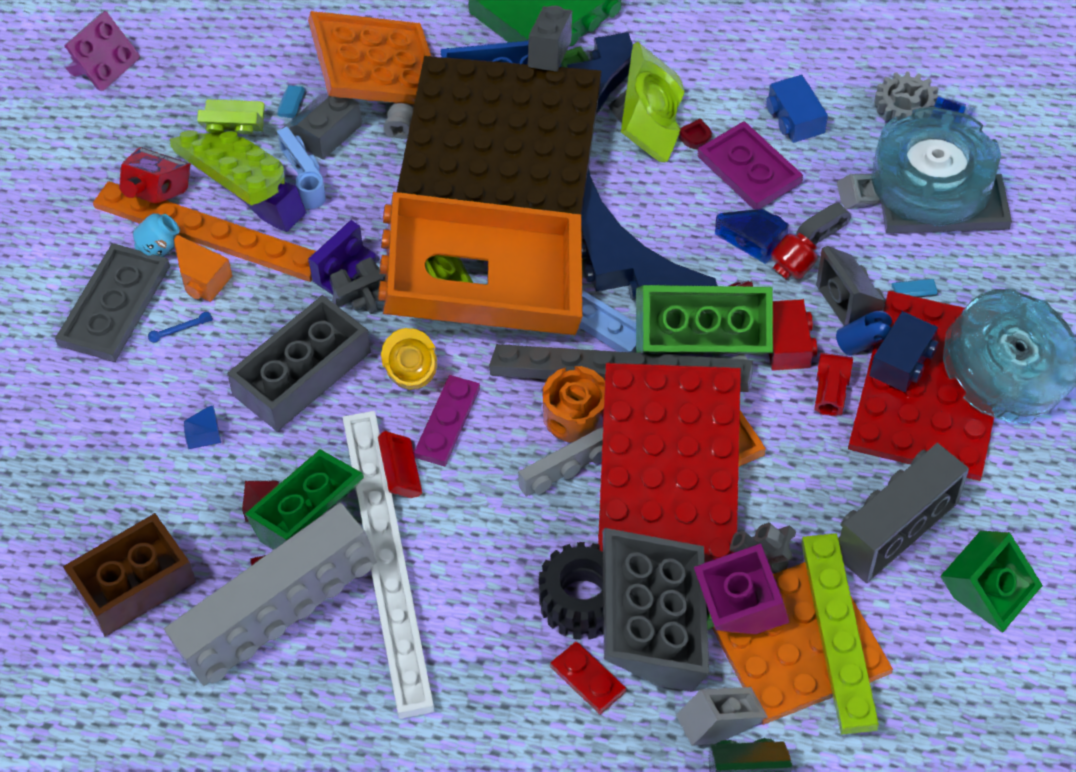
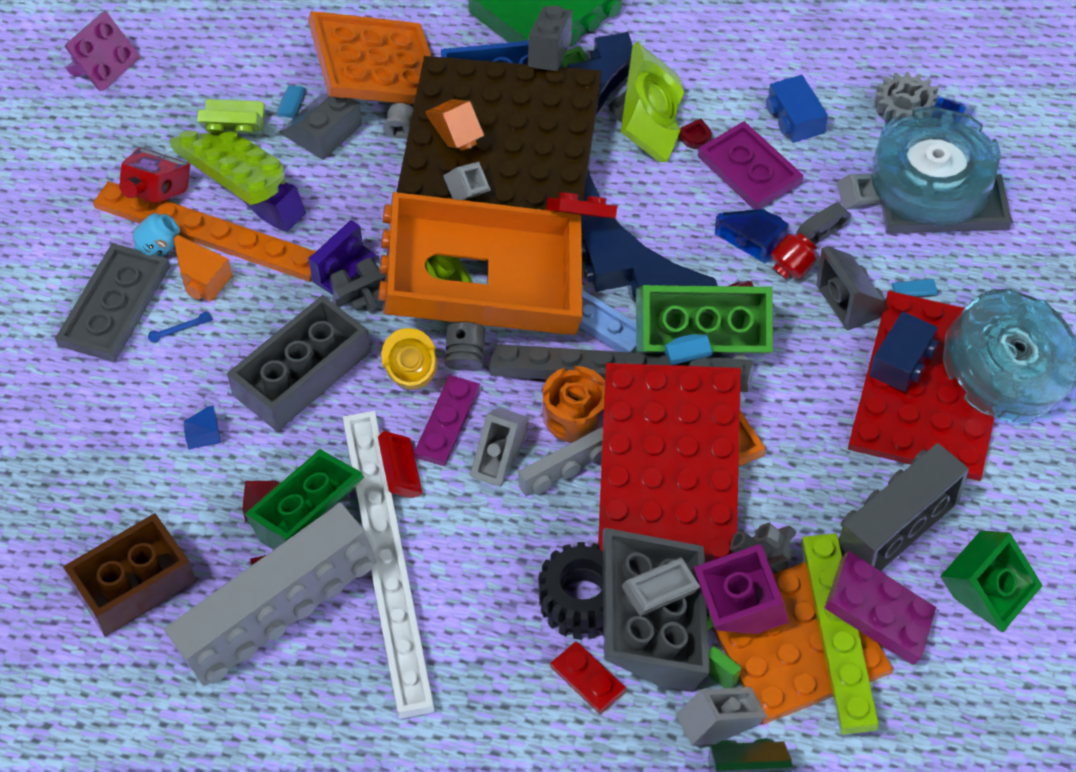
light blue plate [277,127,326,209] -> none
red brick [769,299,817,371] -> none
red piece [814,352,853,416] -> none
blue piece [836,310,892,356] -> none
none -> orange slope [425,99,484,151]
none -> light grey slope [443,162,491,201]
none -> dark grey piece [444,322,485,371]
none -> light grey slope [470,407,530,487]
none -> red plate [546,192,617,218]
none -> light grey tile [622,557,700,616]
none -> dark azure piece [665,334,712,365]
none -> bright green tile [708,646,741,688]
none -> magenta plate [824,551,936,665]

